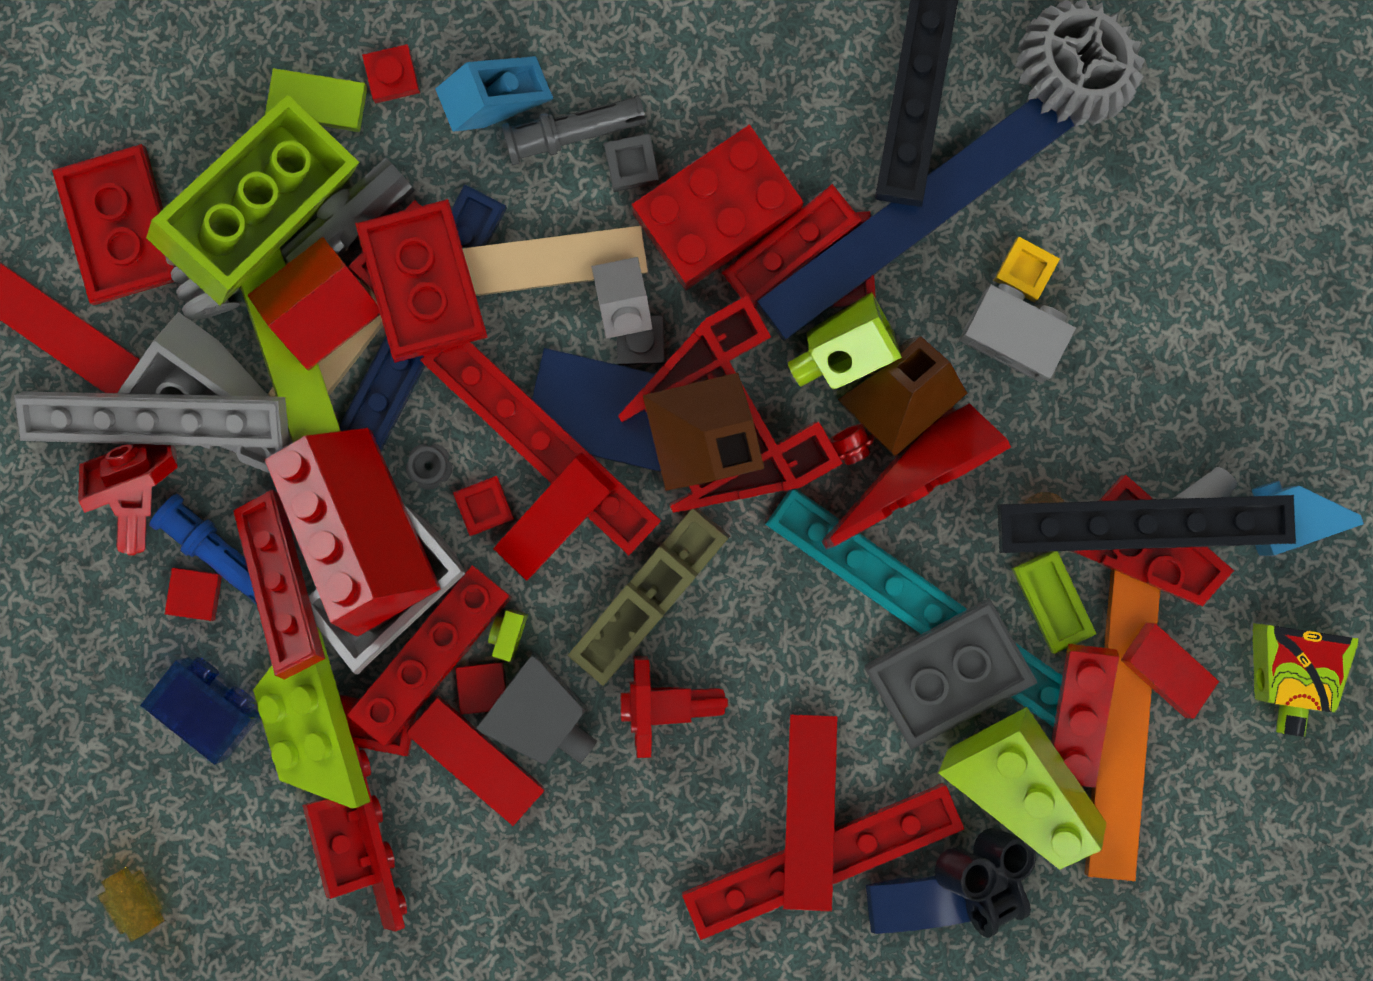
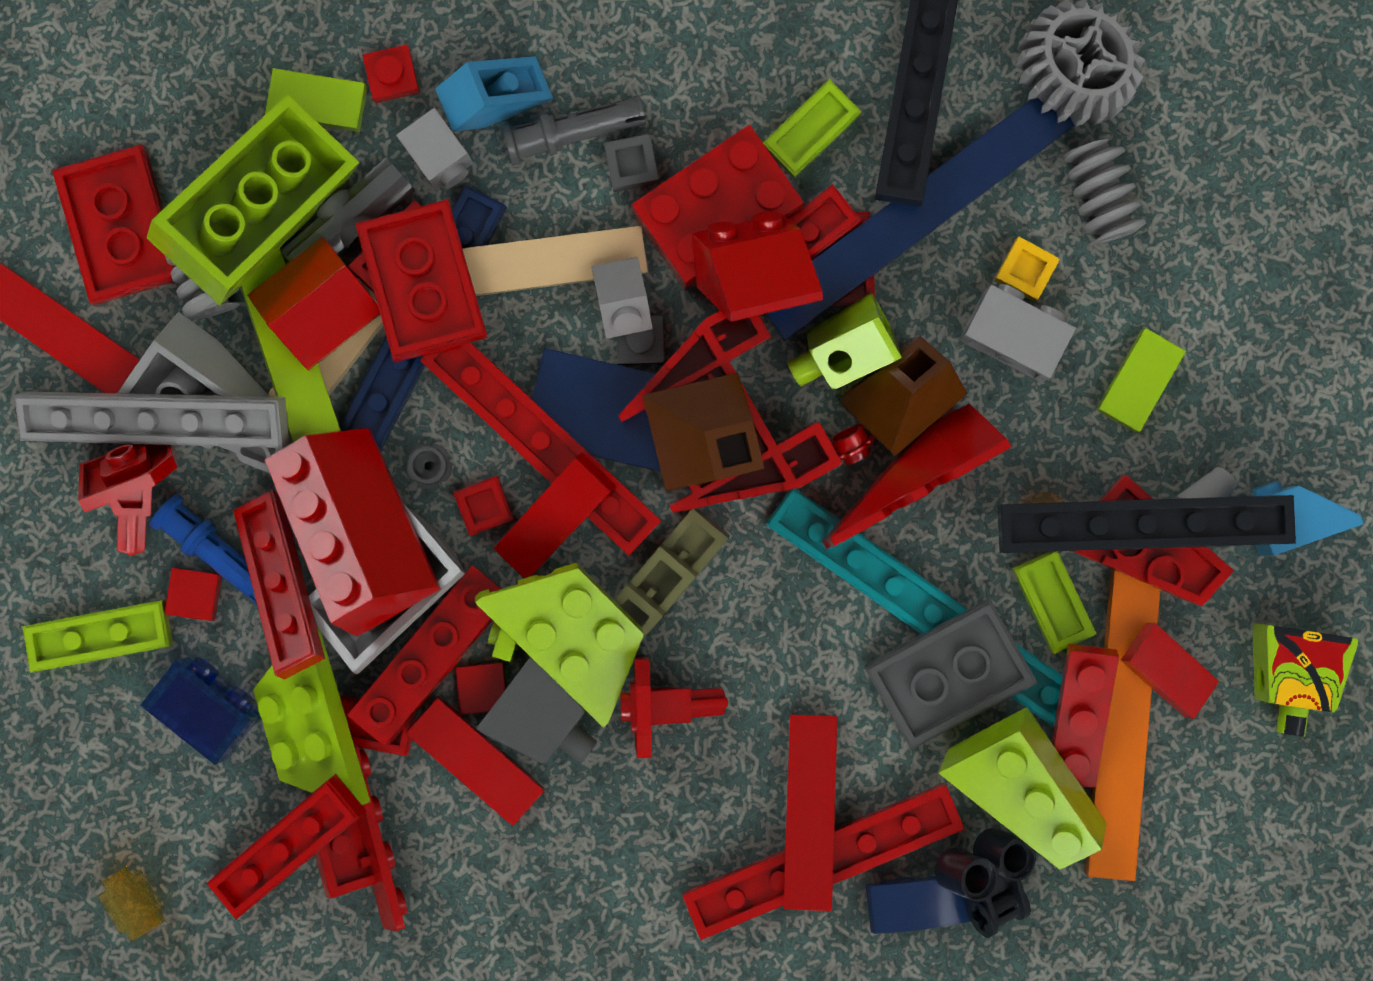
none -> lime tile [22,600,173,673]
none -> red tile [206,774,367,920]
none -> light grey brick [396,108,473,190]
none -> lime wing [475,562,644,728]
none -> red slope [692,212,823,322]
none -> lime tile [763,79,862,179]
none -> light grey piece [1063,139,1147,246]
none -> lime tile [1096,328,1186,433]

